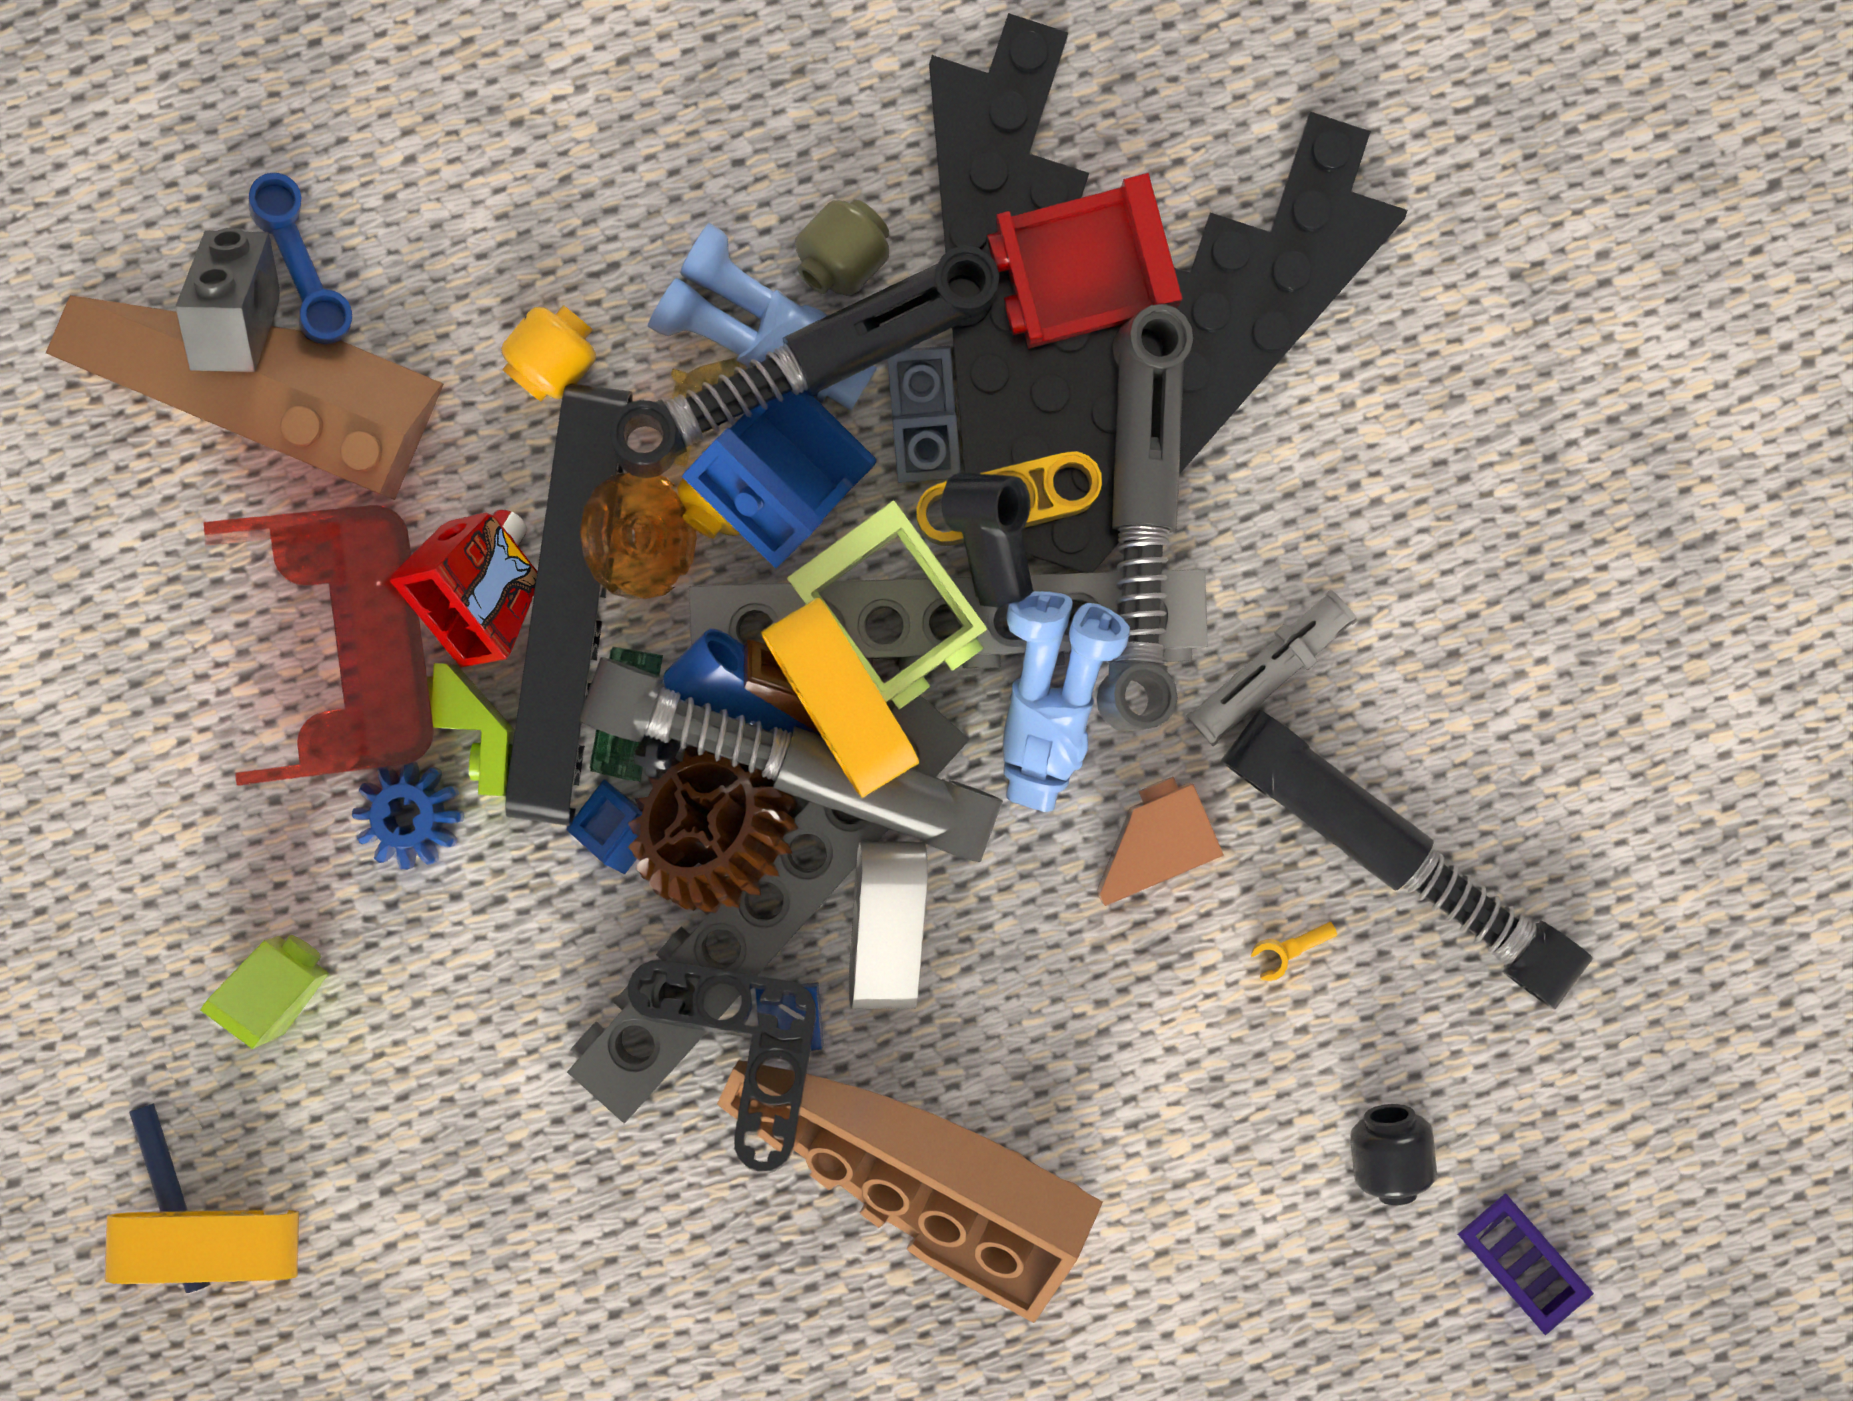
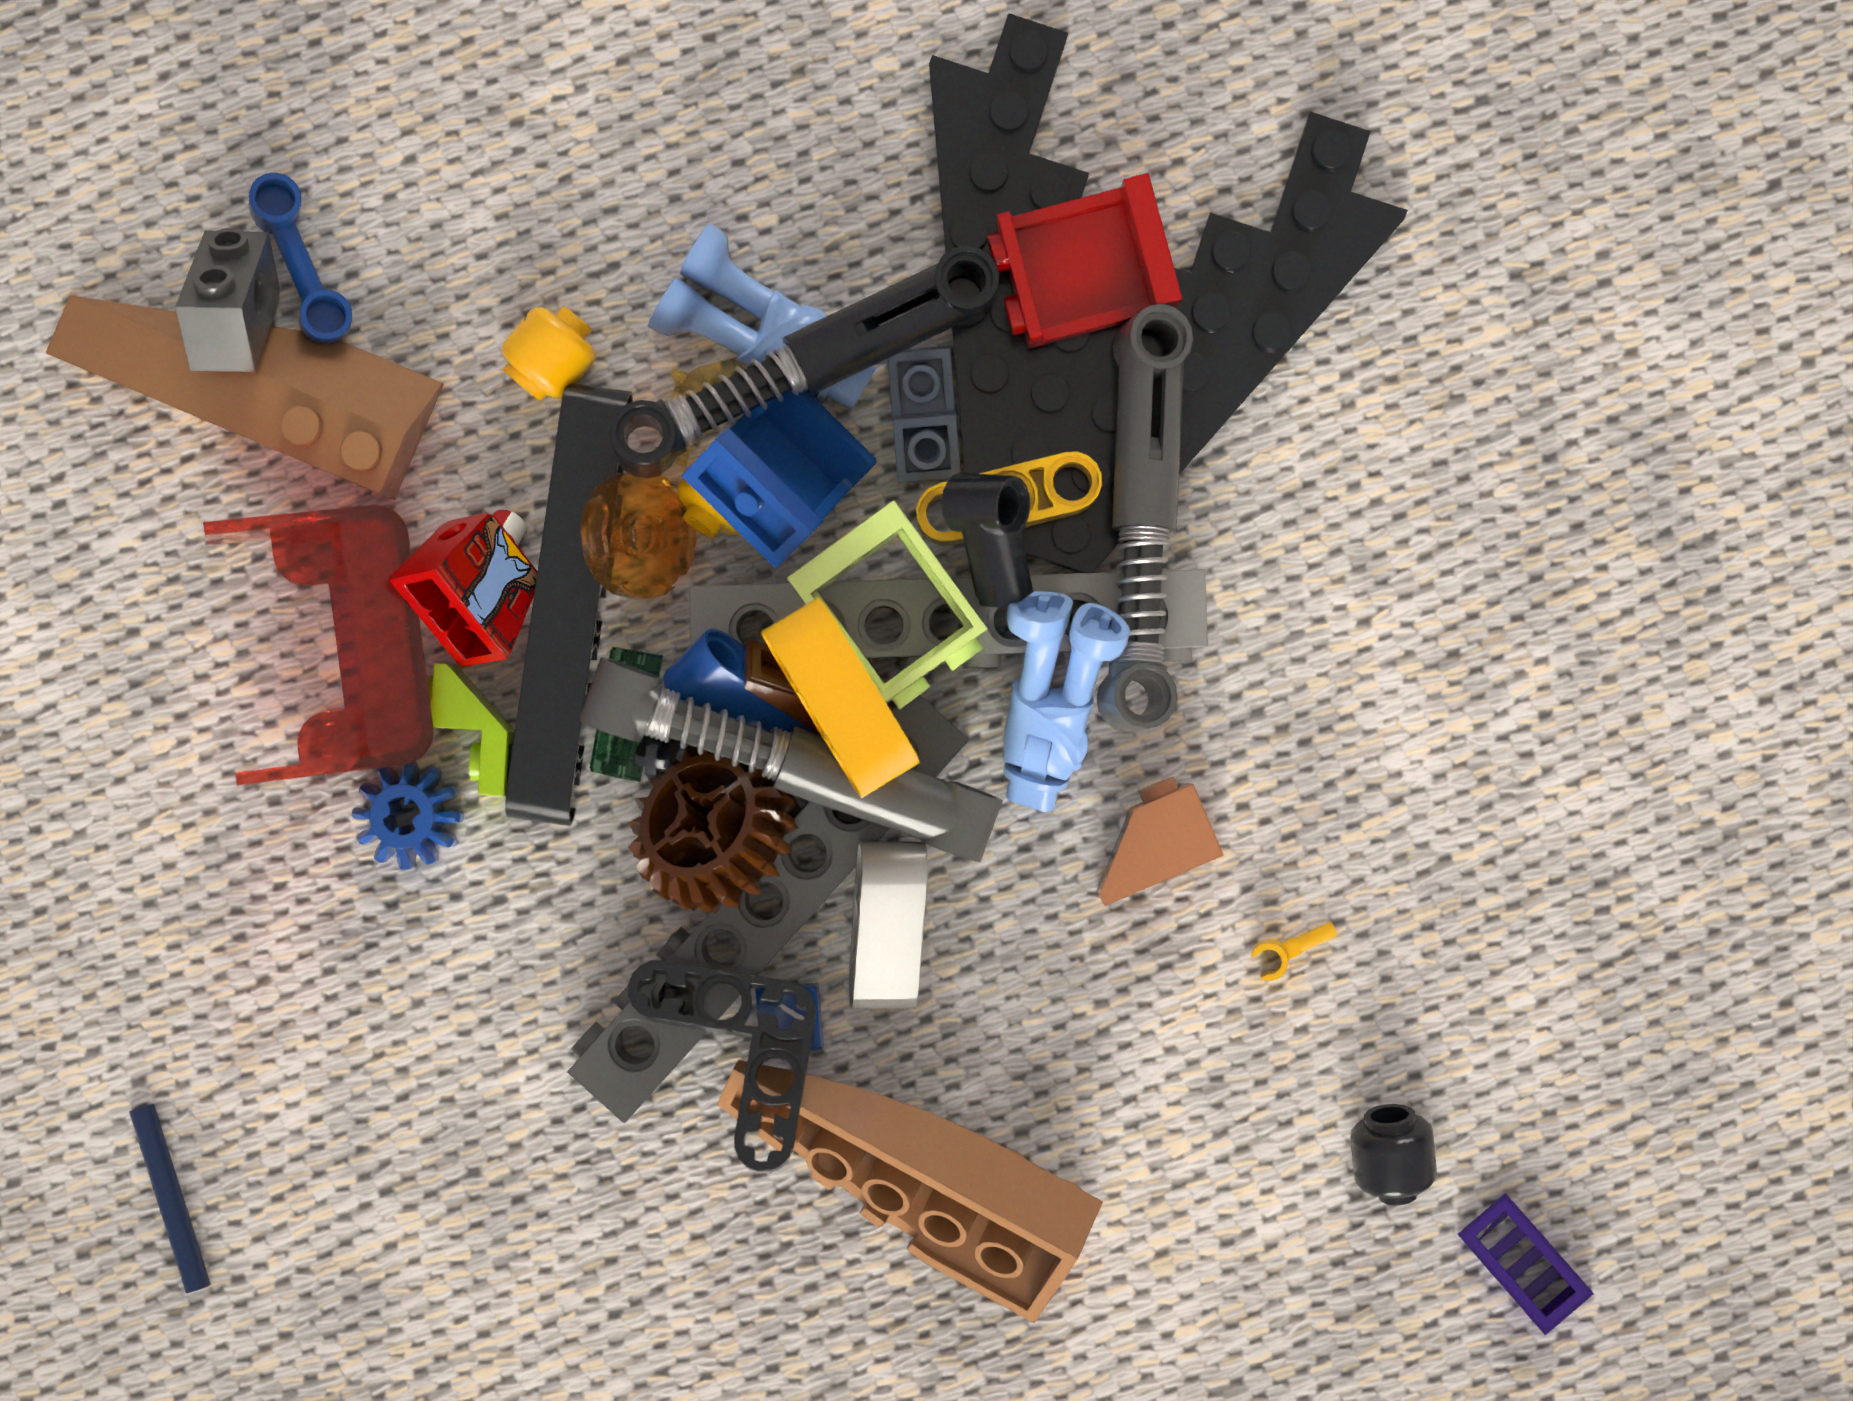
yellow beam [104,1210,299,1284] -> none
lime slope [200,935,329,1049] -> none
blue slope [566,779,643,874] -> none
olive head [795,199,889,296] -> none
light grey pin [1186,590,1358,747] -> none
black piece [1221,710,1593,1010] -> none

